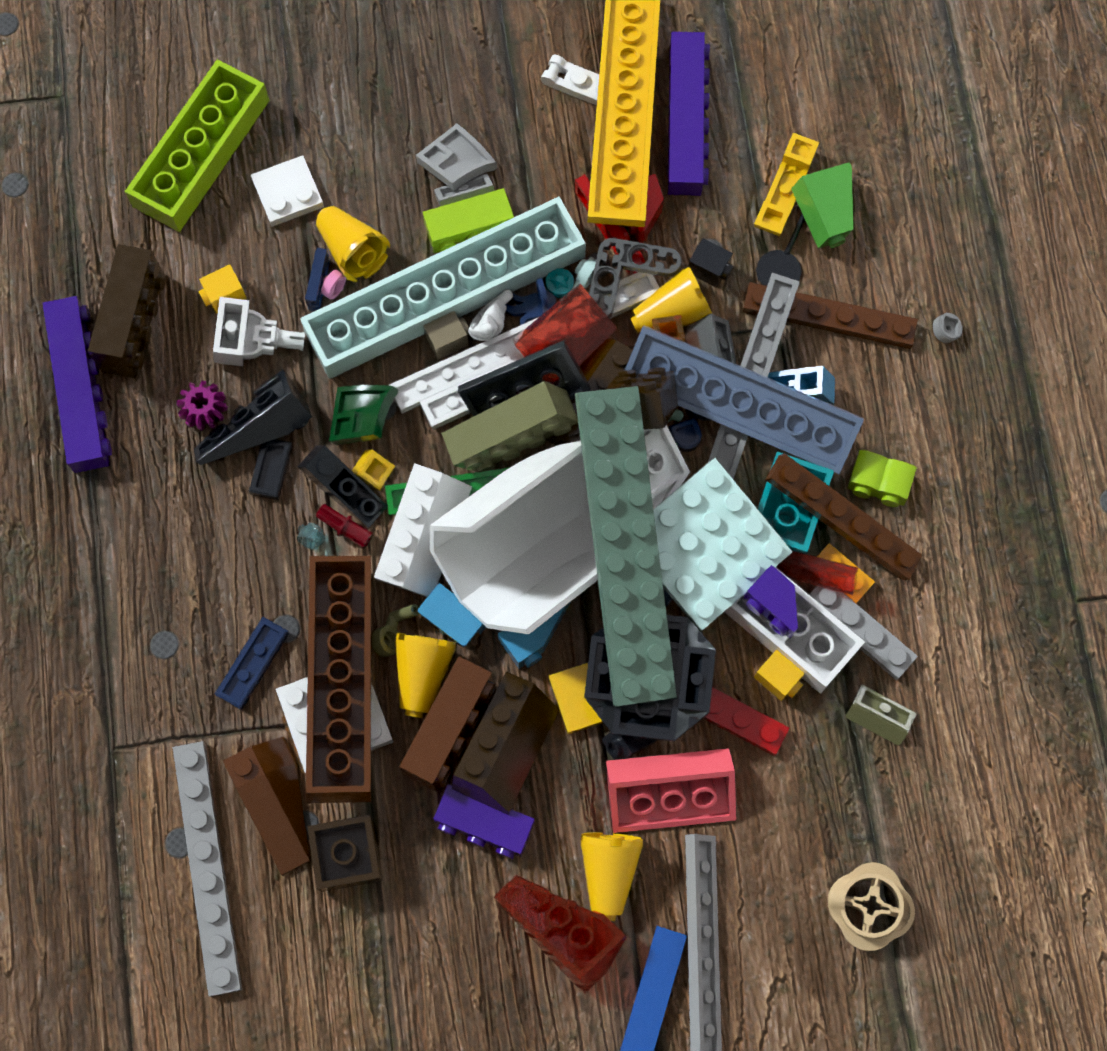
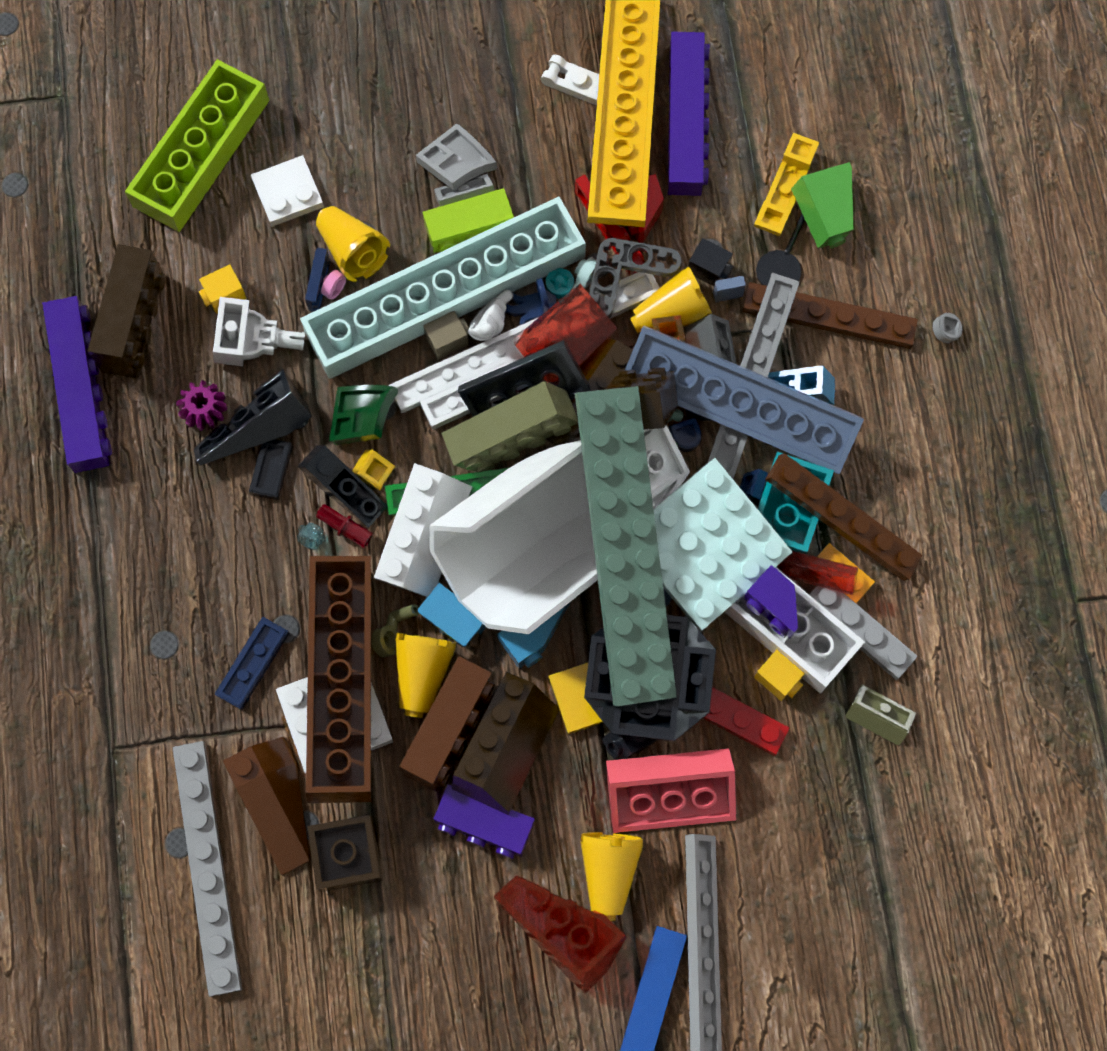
tan piece [828,862,915,951] -> none
lime brick [847,450,917,507] -> none
none -> sand blue tile [713,276,746,302]
none -> dark blue tile [740,469,768,502]

